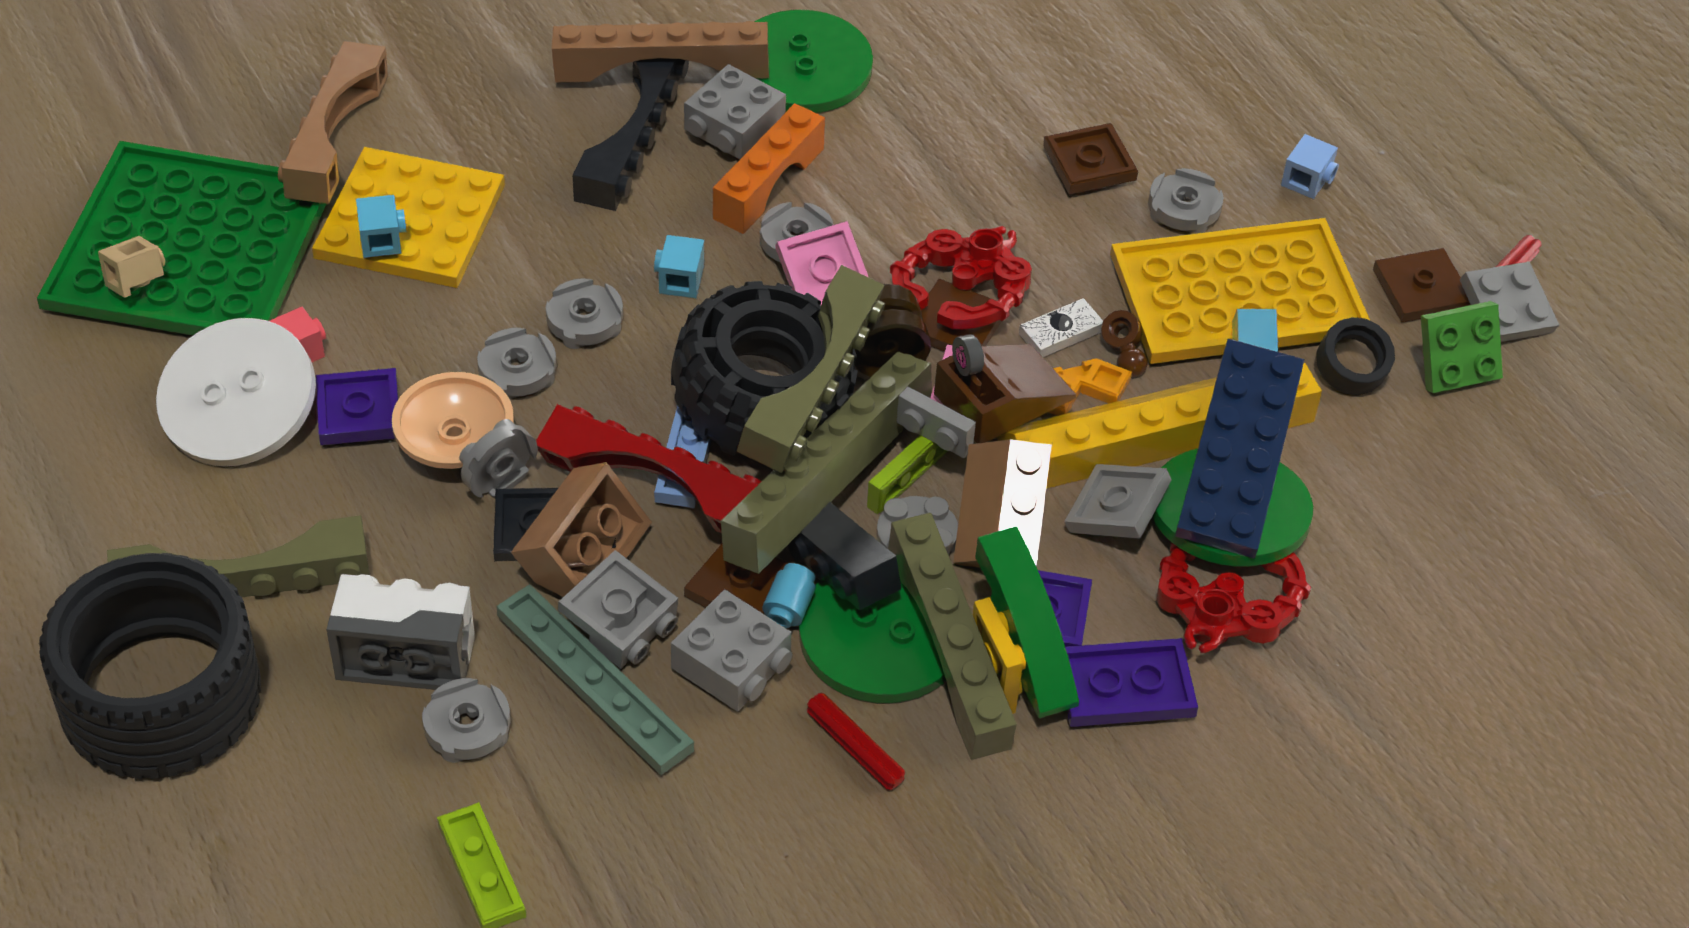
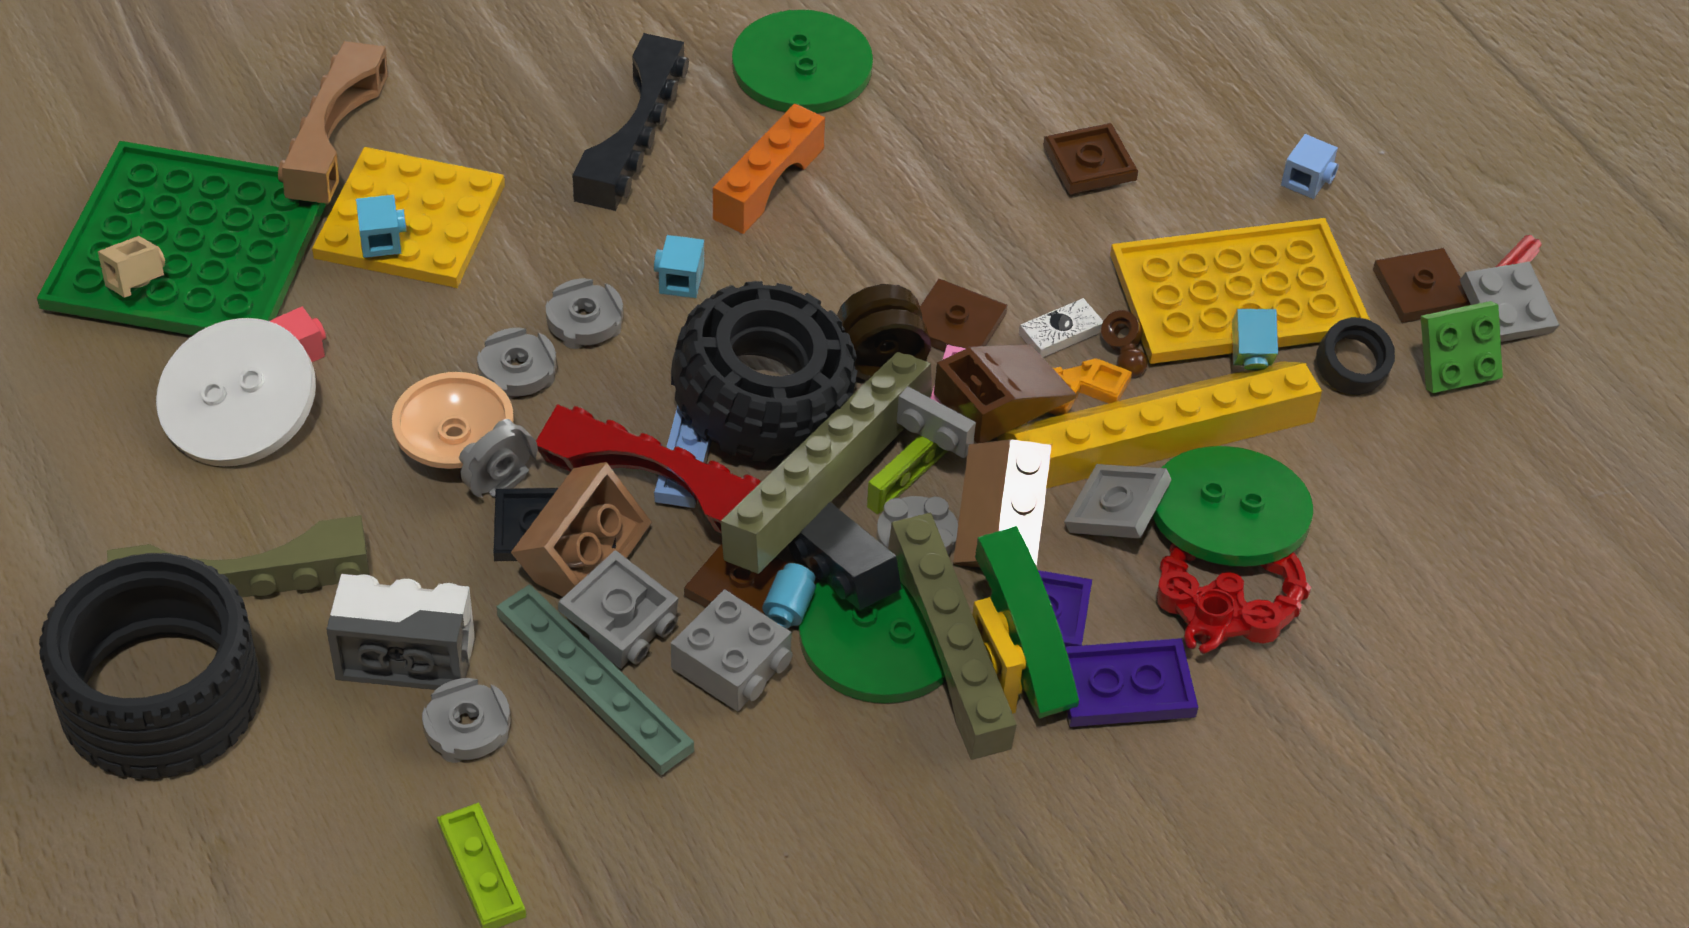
dark purple plate [316,368,398,445] -> none
medium nougat arch [552,21,769,82] -> none
light grey brick [684,64,786,159] -> none
olive arch [737,265,885,473] -> none
light grey plate [760,202,834,262] -> none
bright pink plate [775,221,868,305] -> none
red axle [807,693,905,790] -> none
red piece [890,226,1032,329] -> none
dark grey tile [952,334,984,376] -> none
light grey plate [1148,168,1224,234] -> none
dark blue plate [1175,338,1305,559] -> none

